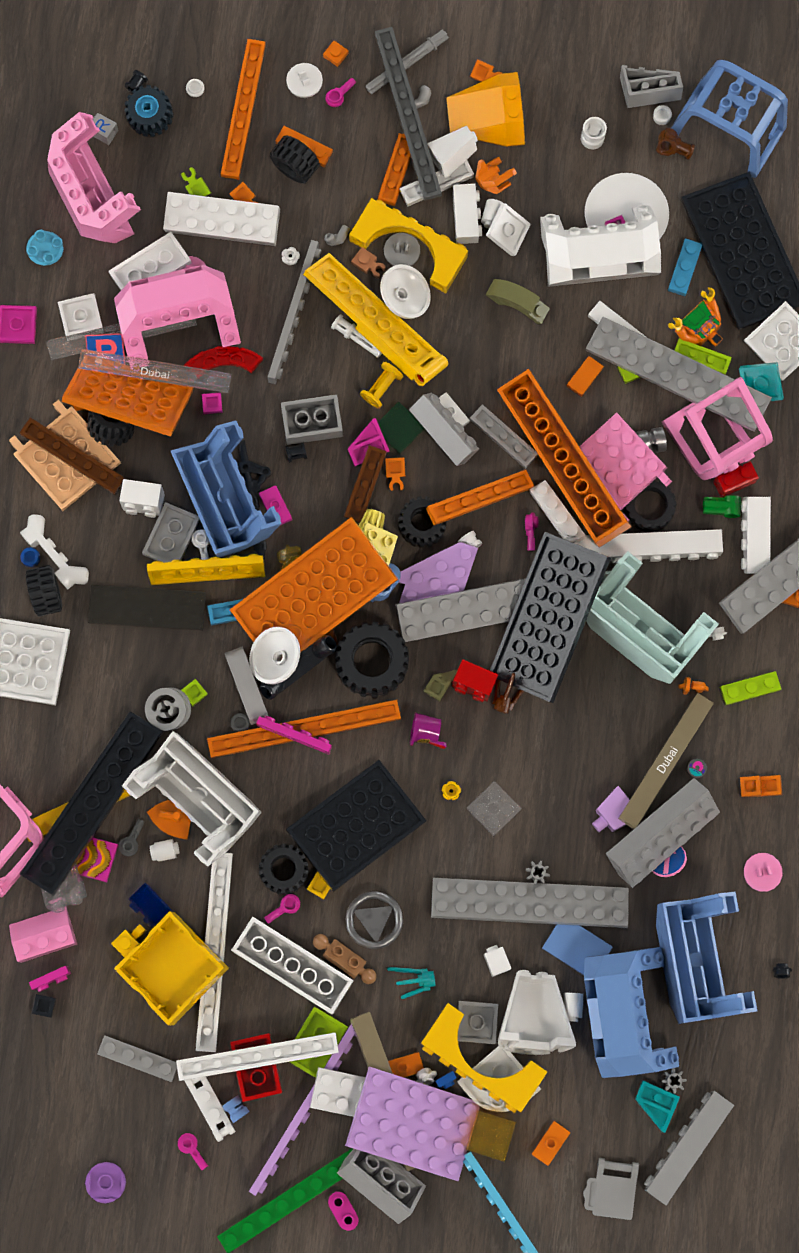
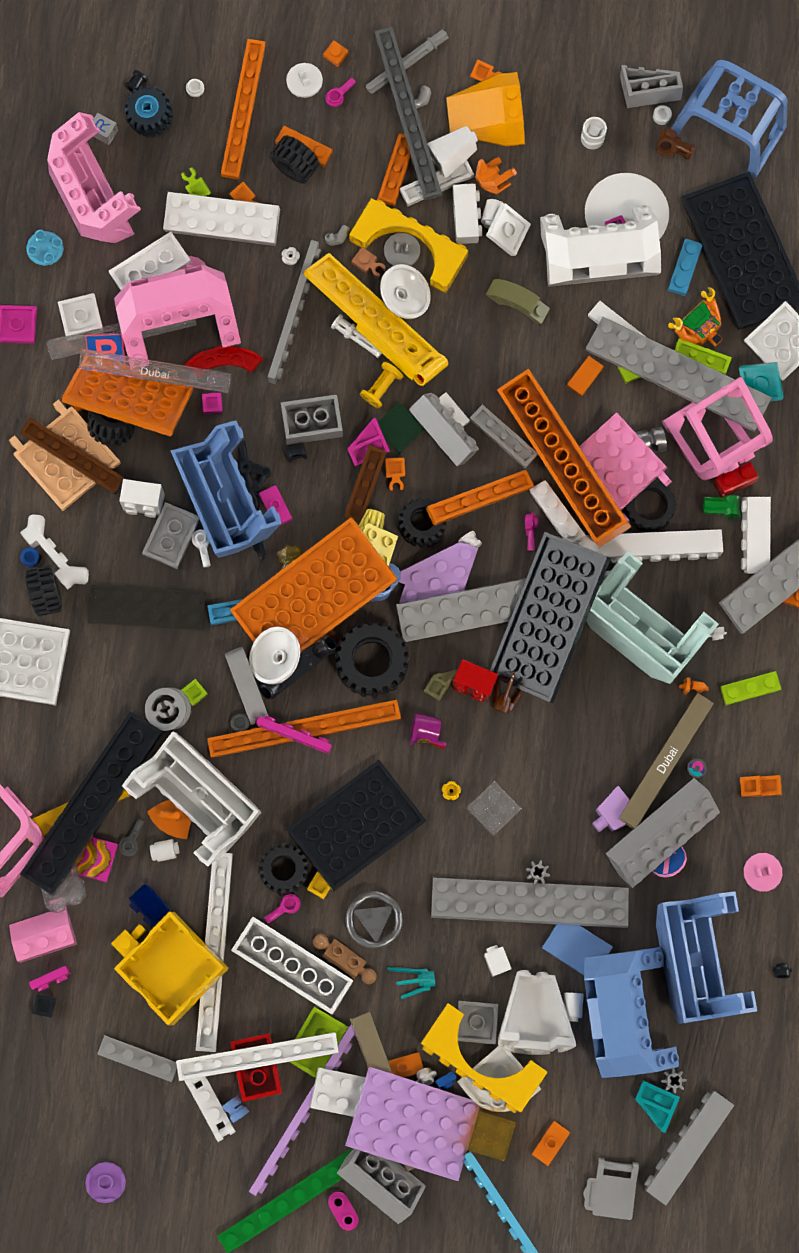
yellow plate [147,554,265,585] -> none
dark pink plate [178,1133,208,1170] -> none

